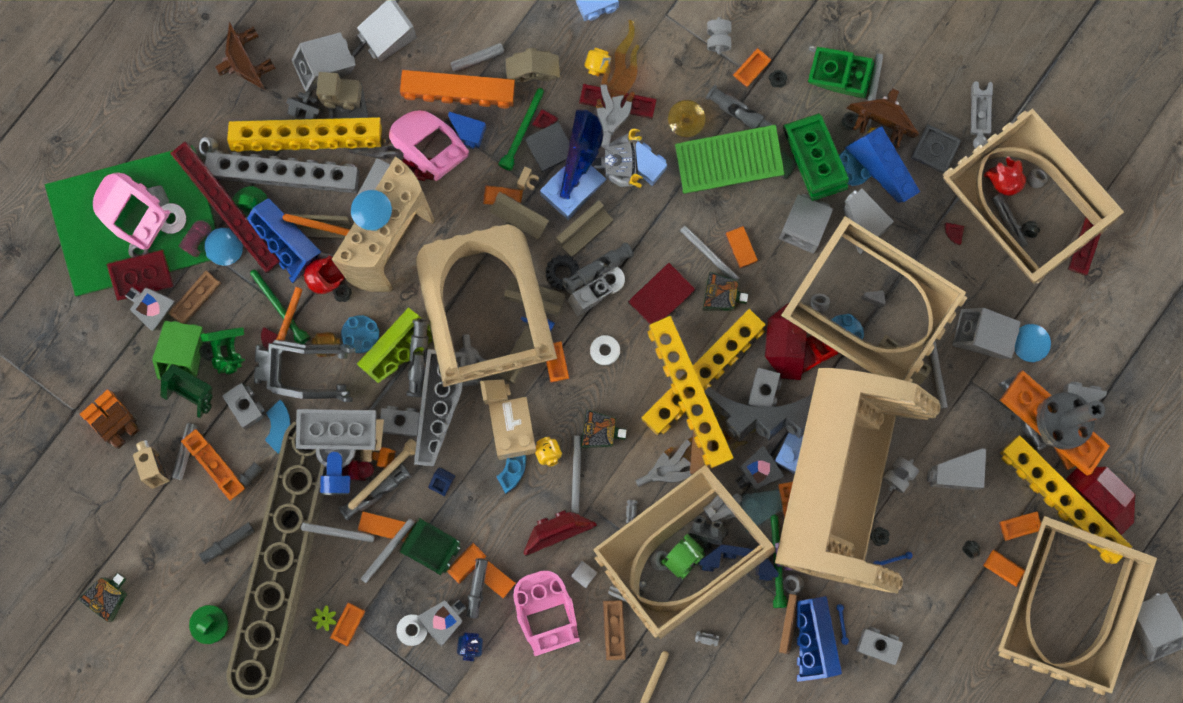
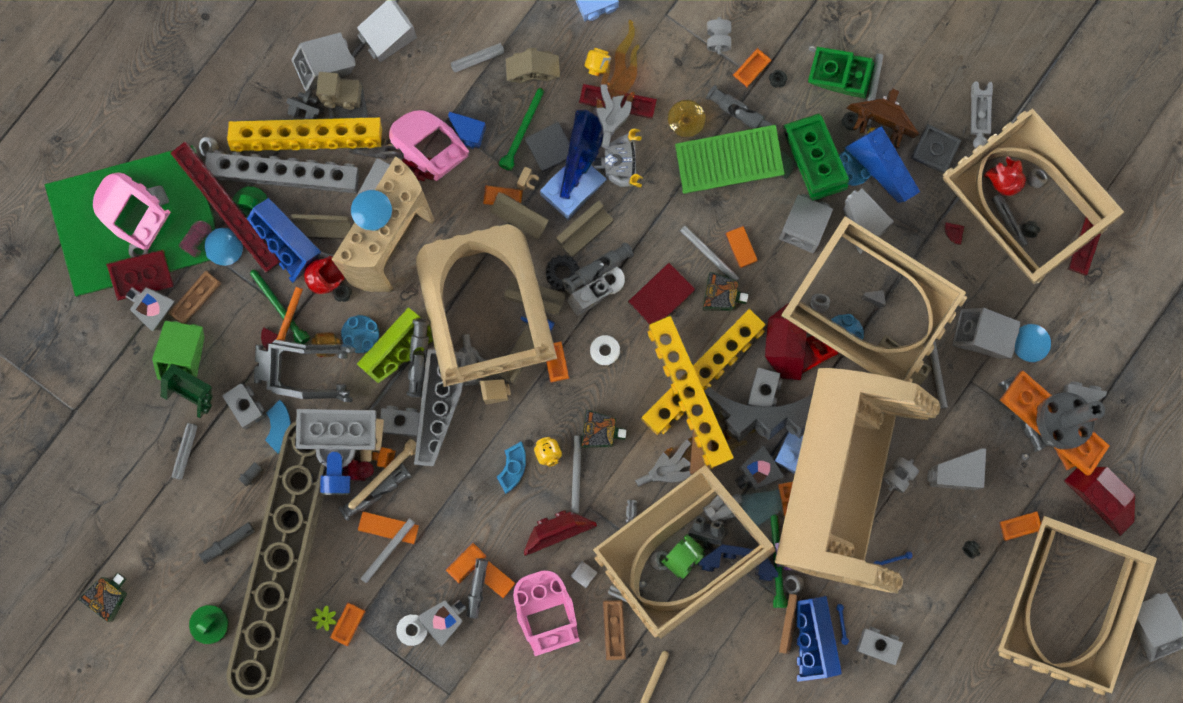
reddish brown hips [79,389,140,449] -> none
tan torso [133,440,170,489] -> none
white piece [161,203,186,233] -> none
orange slope [181,429,246,501] -> none
pearl dark grey plate [199,342,213,361] -> none
green tile [200,327,245,375] -> none
reddish brown connector [215,21,276,90] -> none
orange piece [283,214,350,236] -> none
light grey bar [301,523,374,542] -> none
dark green panel [399,517,461,576] -> none
orange brick [400,70,515,109] -> none
dark blue slope [428,467,455,497] -> none
clear blue head [457,632,483,661] -> none
tan slope [489,397,536,460] -> none
dark red tile [532,109,558,129] -> none
light blue slope [635,142,667,186] -> none
light grey piece [695,631,719,646] -> none
pearl dark grey plate [871,527,890,546] -> none
orange tile [983,549,1025,587] -> none
yellow brick [1000,435,1132,564] -> none

